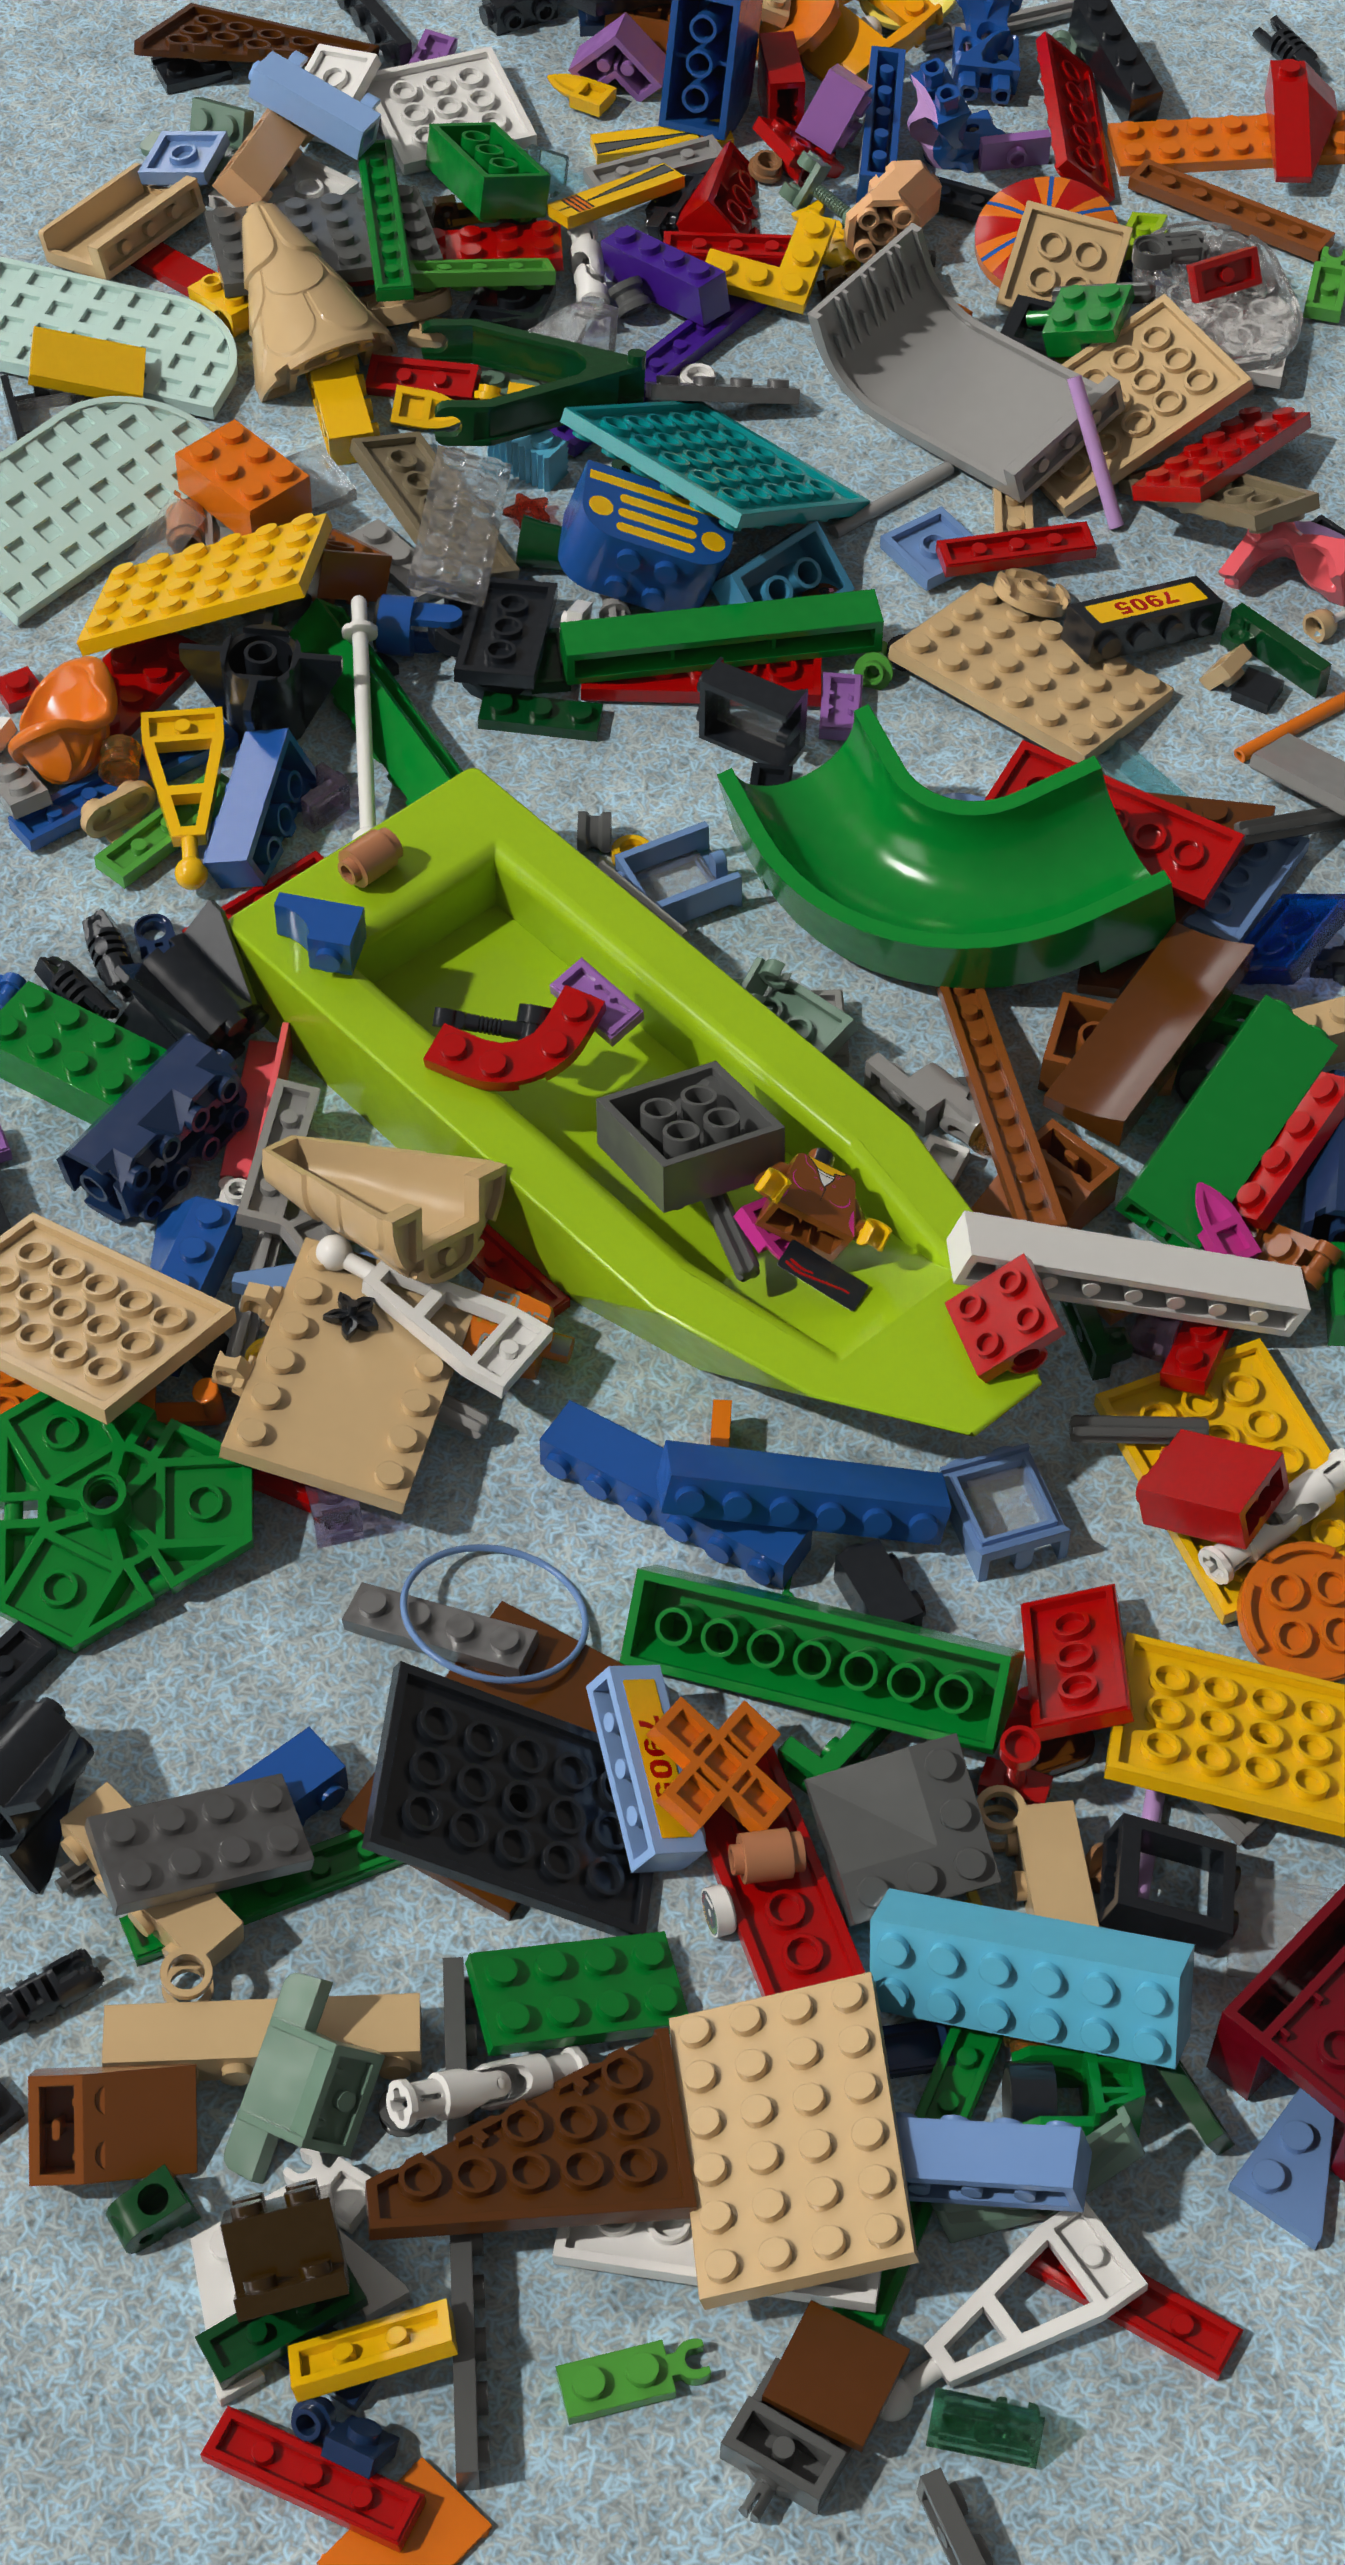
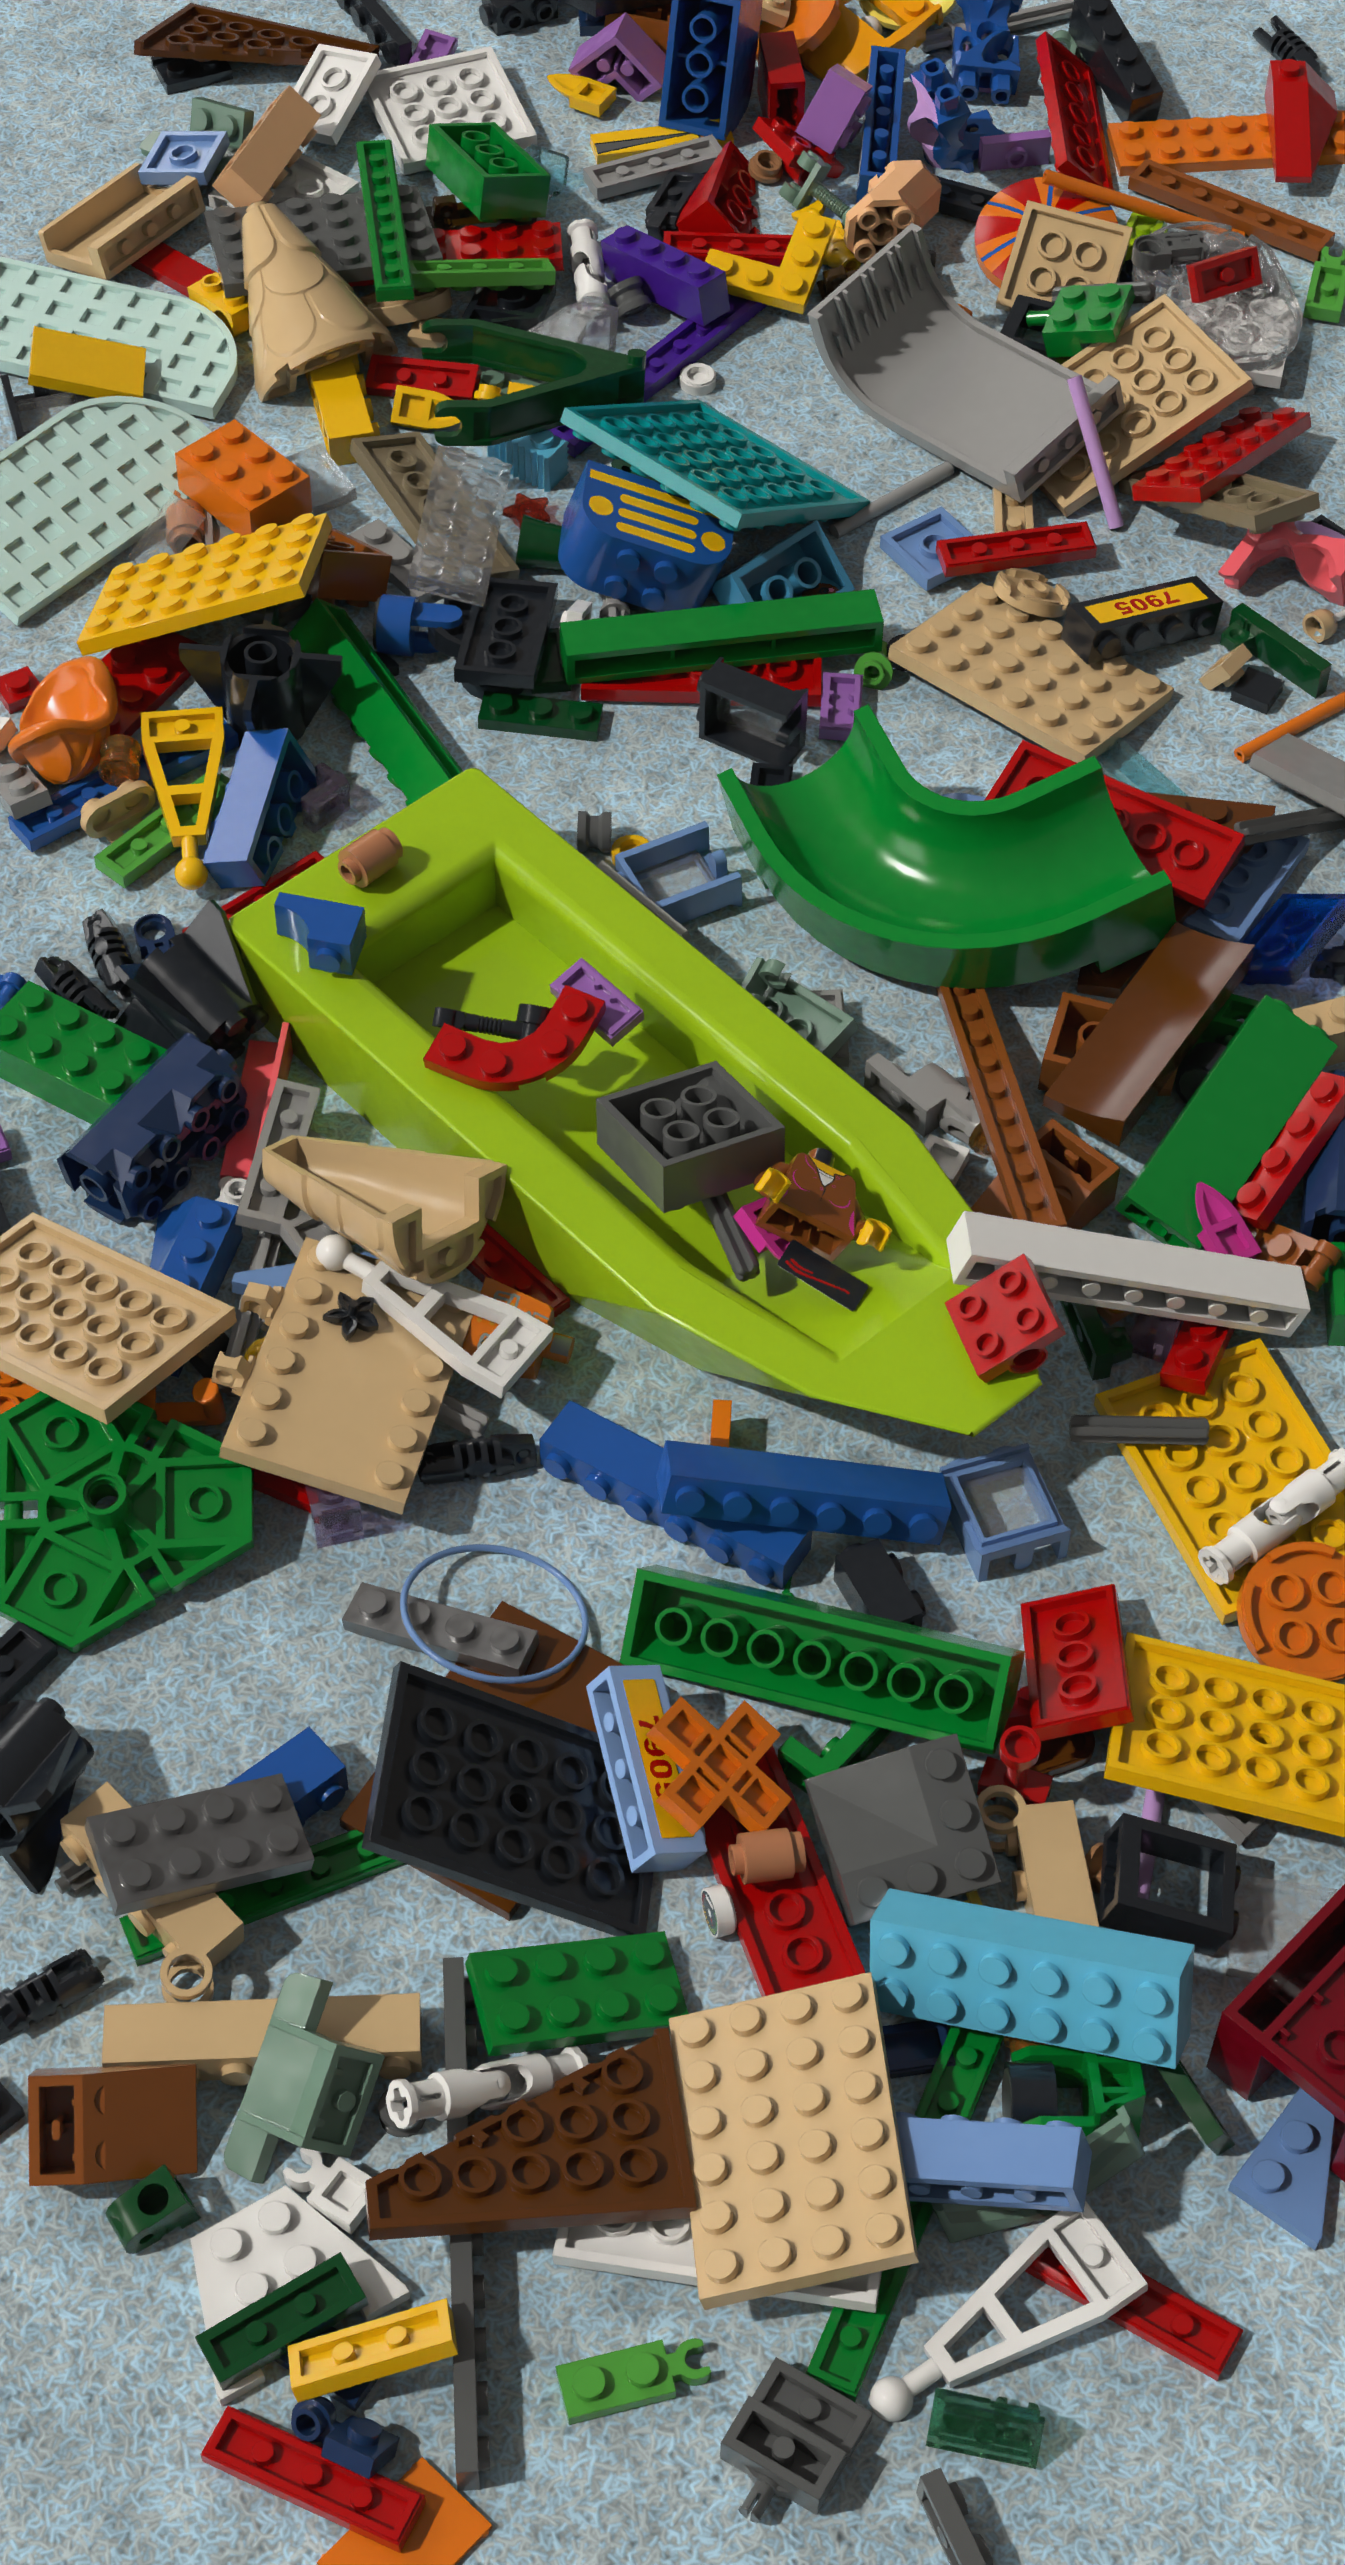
dark brown bracket [220,2178,350,2323] -> none
light blue brick [248,50,381,160] -> none
white bar [342,595,378,841] -> none
yellow tile [547,163,685,230] -> none
flat silver plate [645,375,800,404] -> none
reddish brown tile [761,2300,911,2453] -> none
red brick [1136,1429,1289,1550] -> none
none -> black hinge [418,1434,537,1485]
none -> orange piece [1042,169,1245,245]

